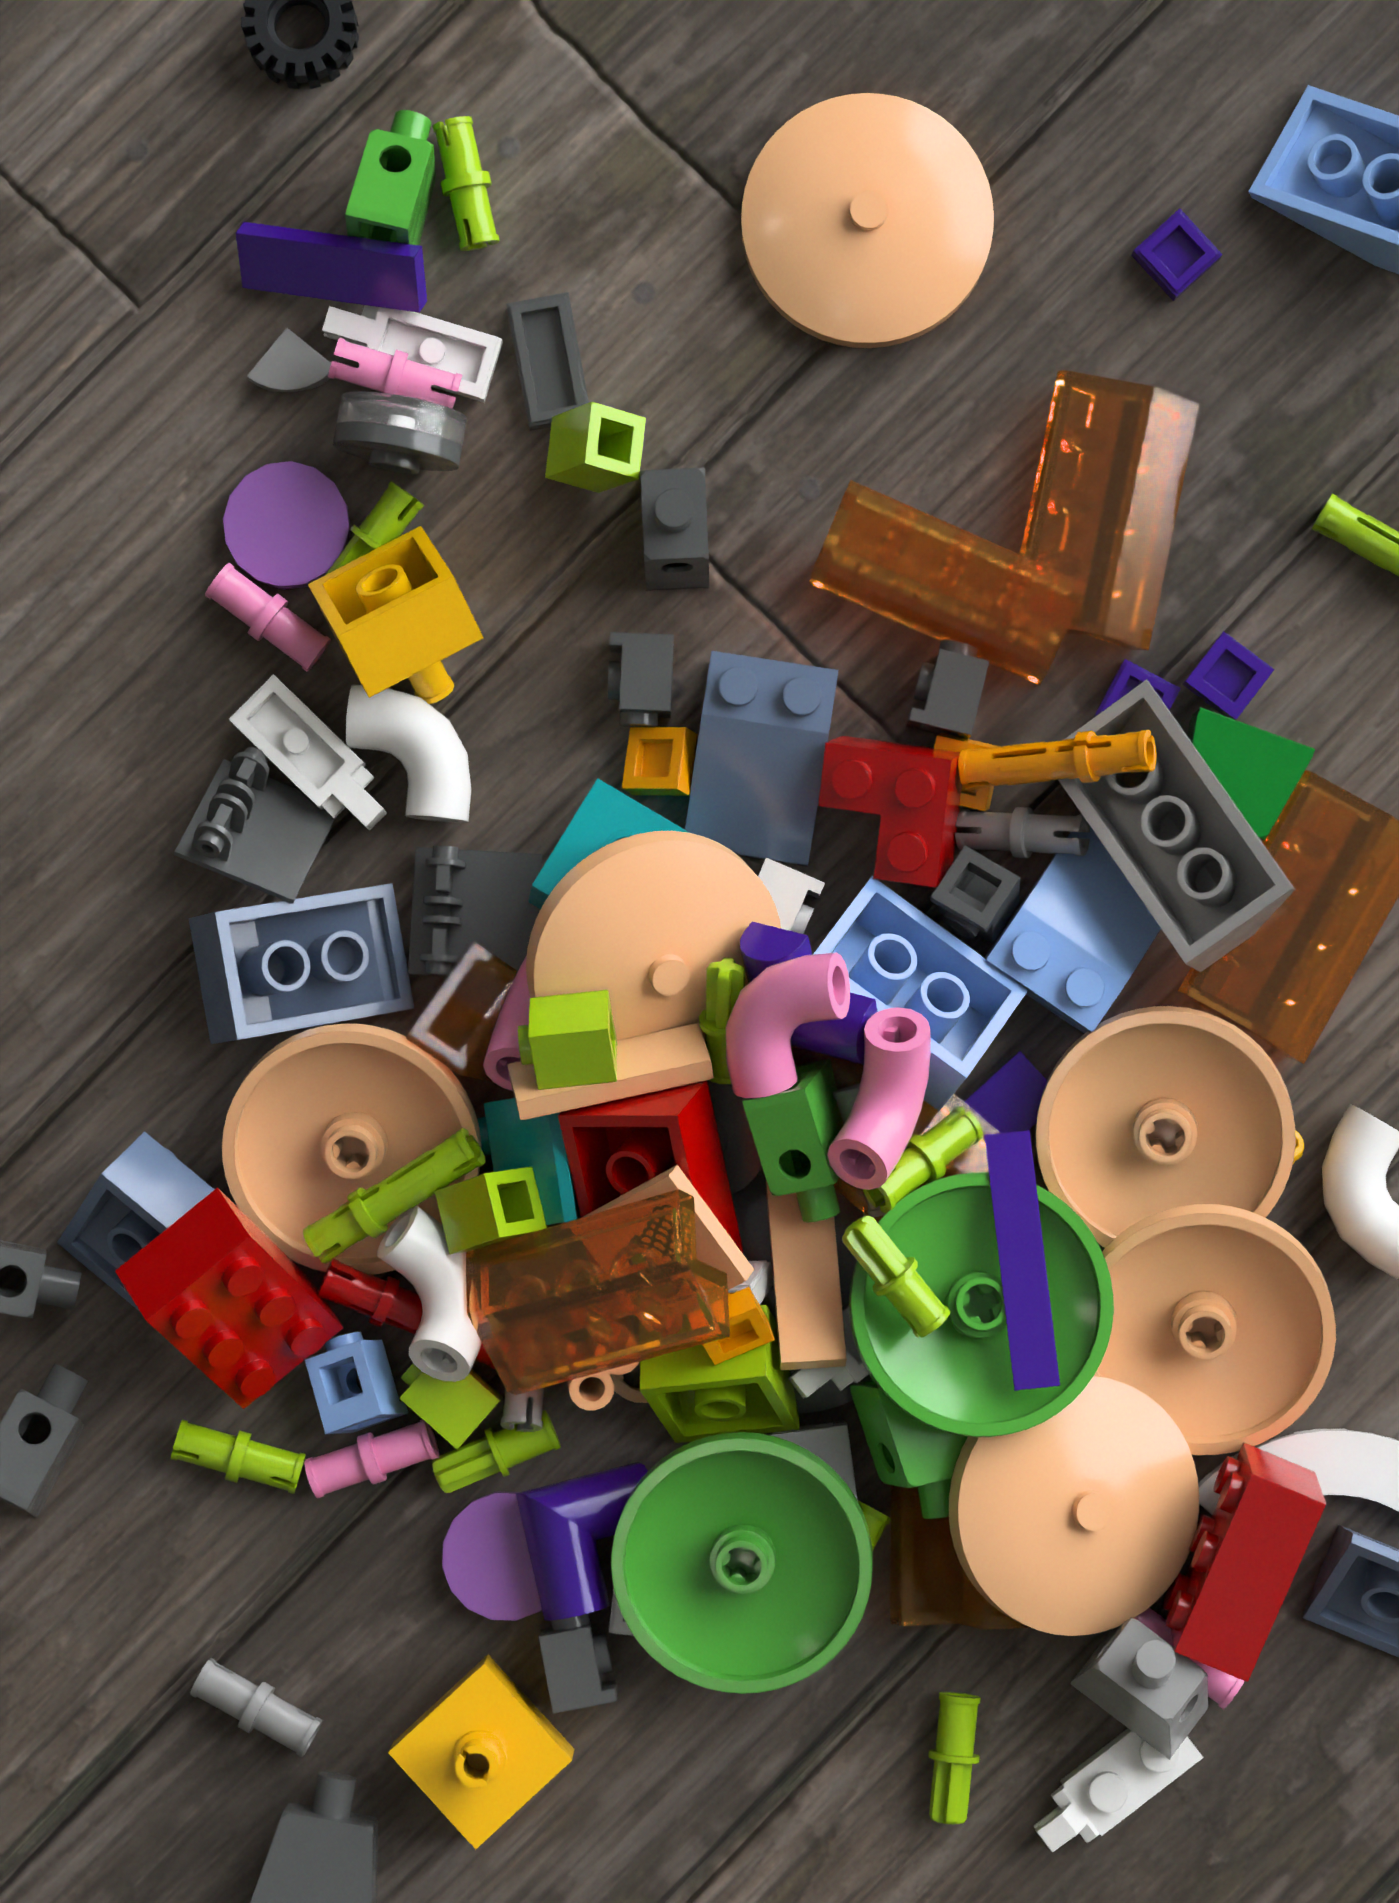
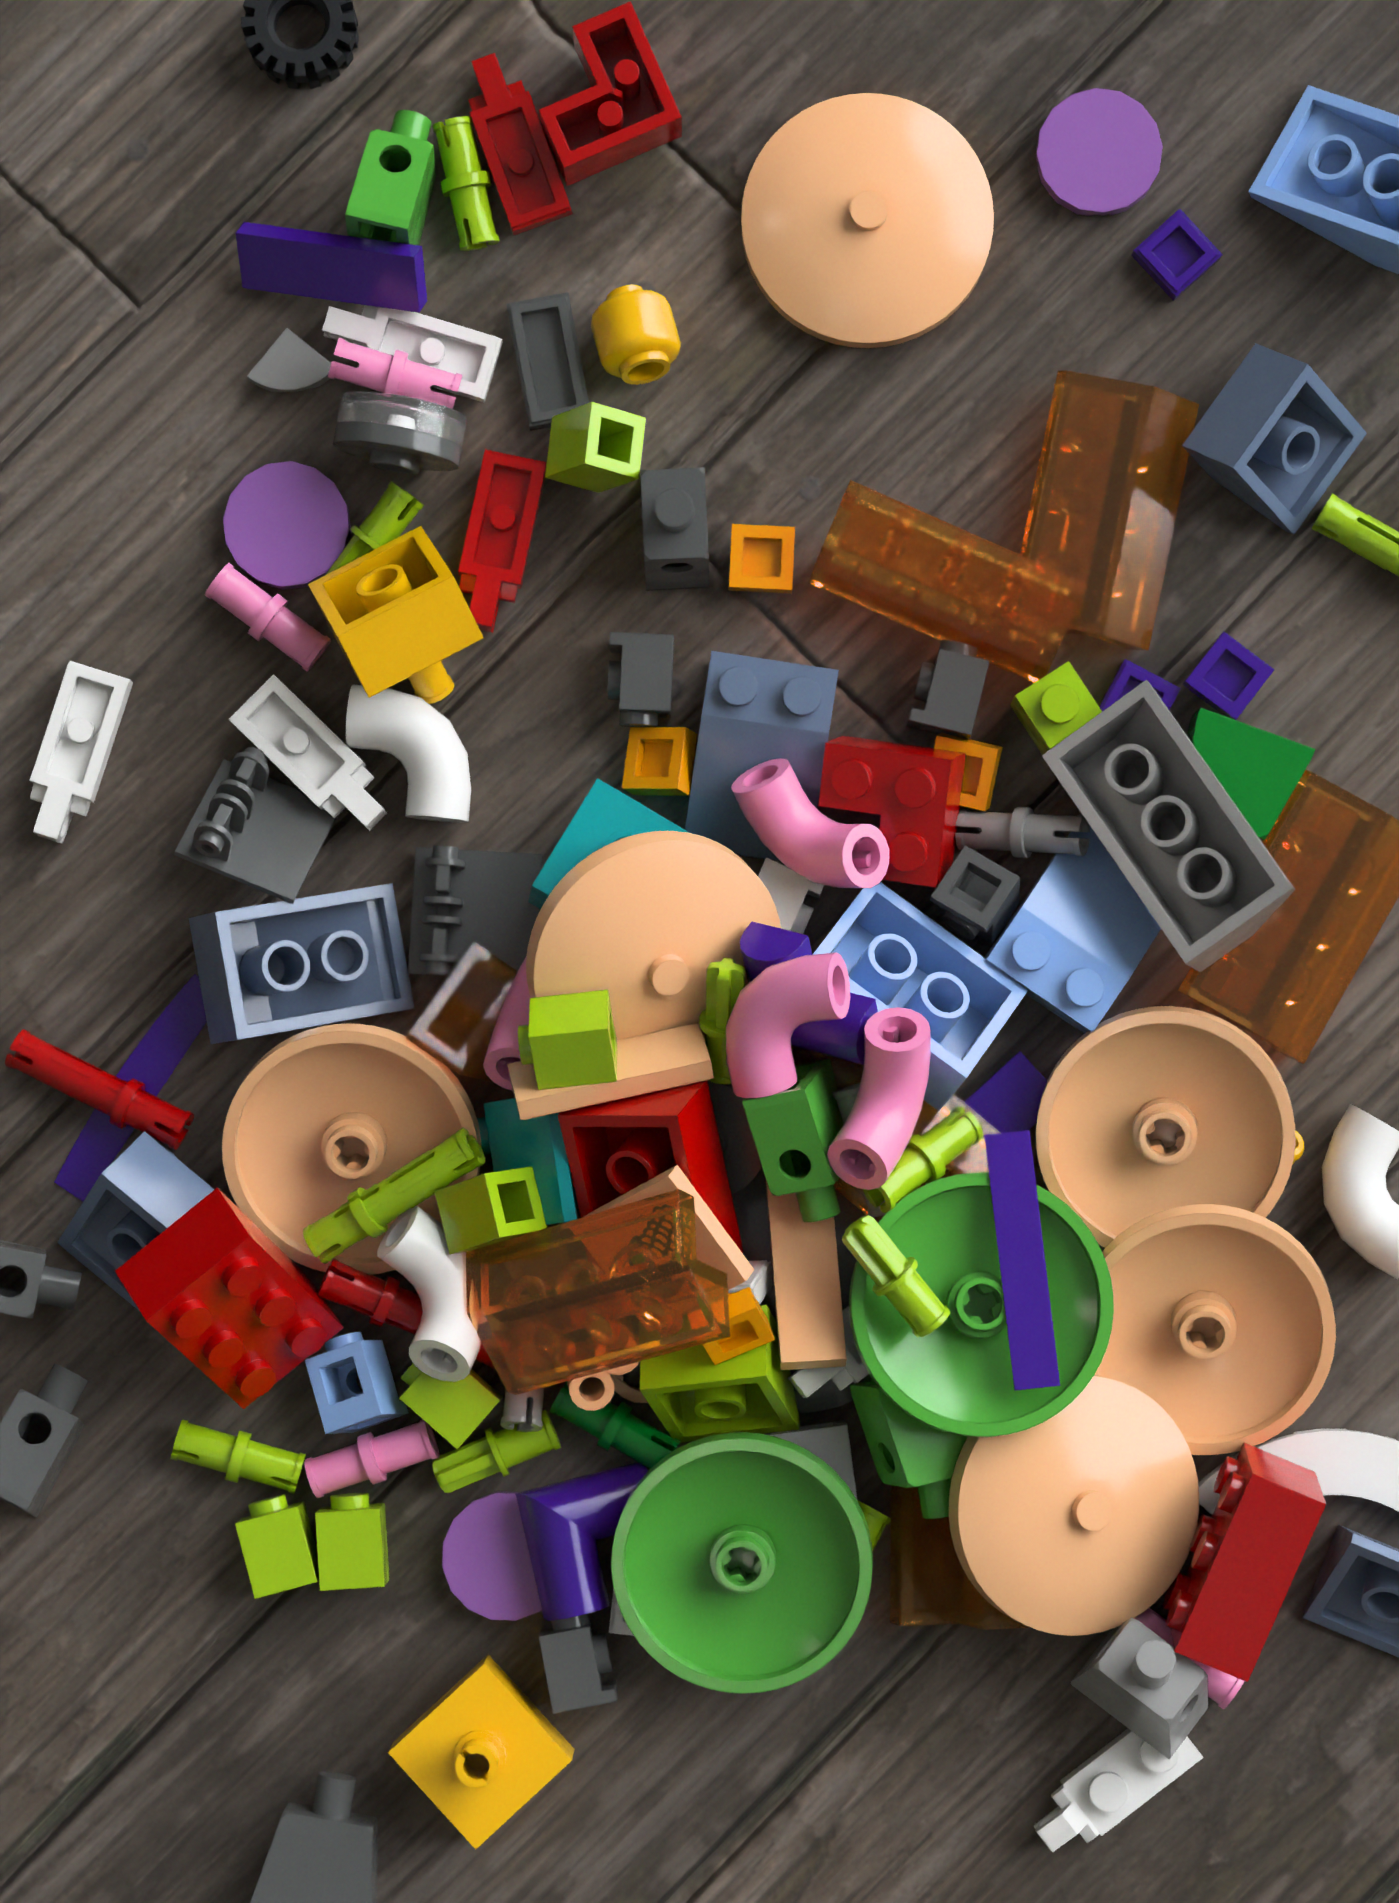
light grey pin [190,1658,323,1757] -> none
lime axle [928,1692,980,1825] -> none
light orange pin [958,730,1157,790] -> none
none -> red pin [5,1029,194,1150]
none -> white hinge [30,661,133,844]
none -> dark purple sticker [54,974,207,1202]
none -> lime brick [235,1494,319,1599]
none -> lime brick [315,1493,390,1591]
none -> red hinge [458,449,547,633]
none -> red hinge [468,53,573,235]
none -> red brick [539,1,682,186]
none -> green pin [549,1381,681,1469]
none -> yellow head [591,285,681,385]
none -> light orange plate [729,524,795,594]
none -> bright pink cylinder [731,758,889,888]
none -> lime brick [1010,661,1102,755]
none -> medium lavender tile [1036,88,1163,217]
none -> sand blue slope [1182,343,1367,535]

